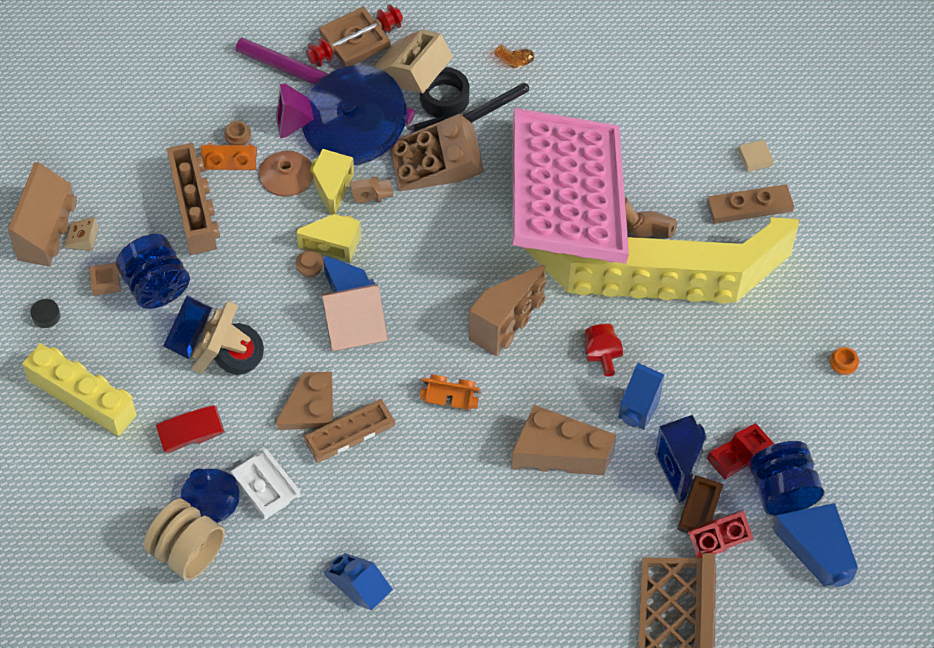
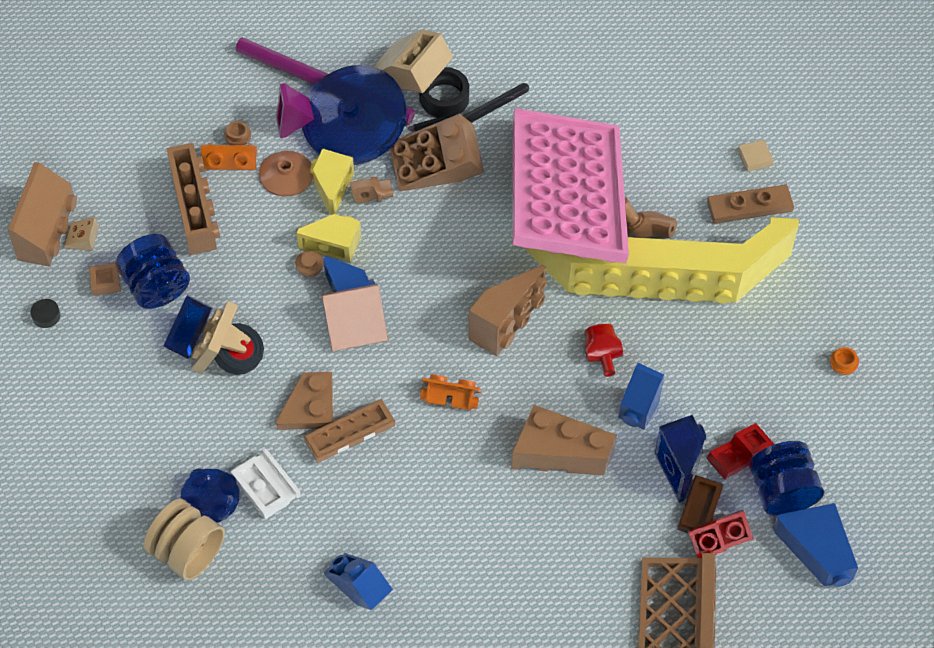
light yellow brick [22,343,137,437] -> none
red slope [156,405,225,453] -> none
medium nougat plate [306,4,403,69] -> none
clear orange arm [494,44,535,68] -> none

